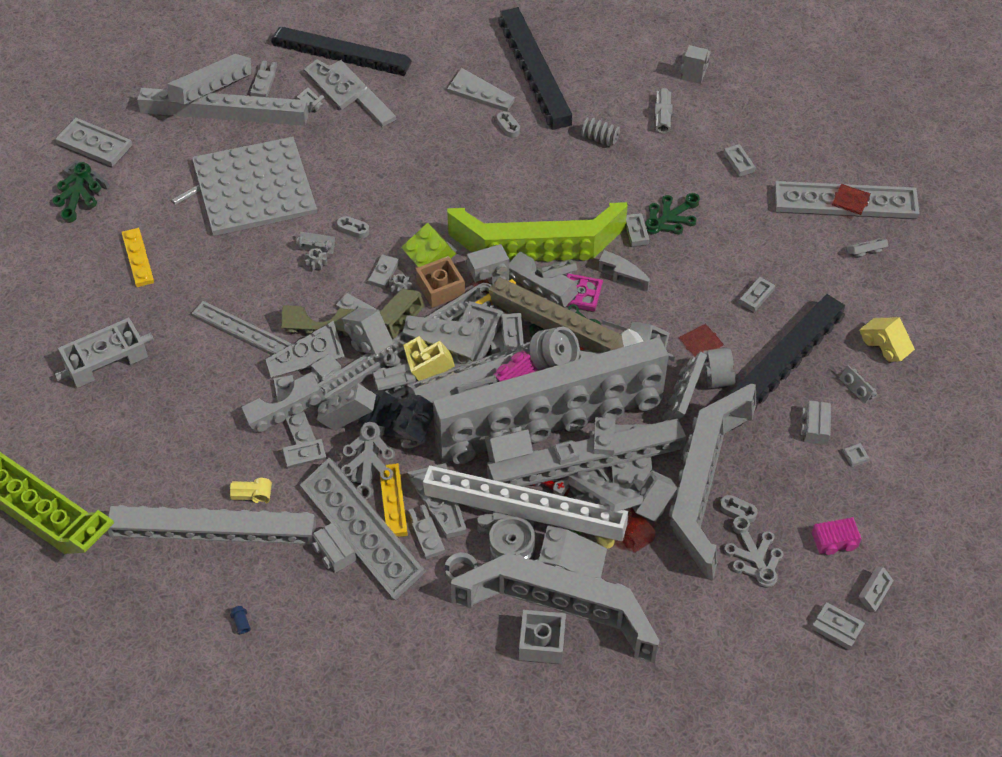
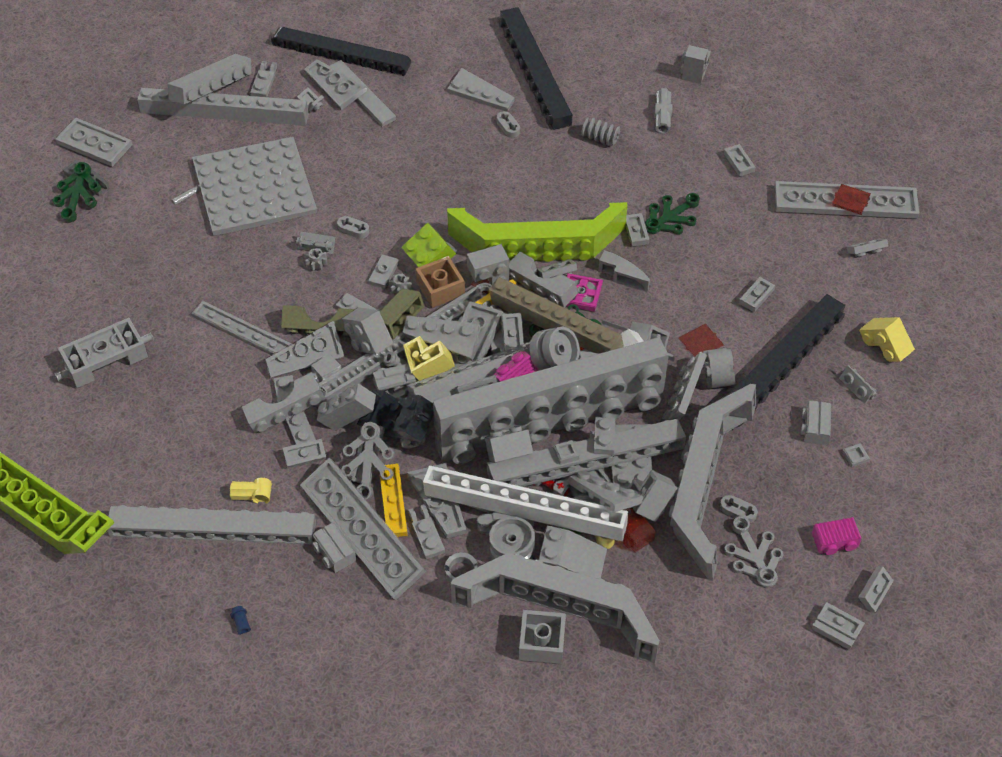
yellow plate [122,228,154,287] -> none

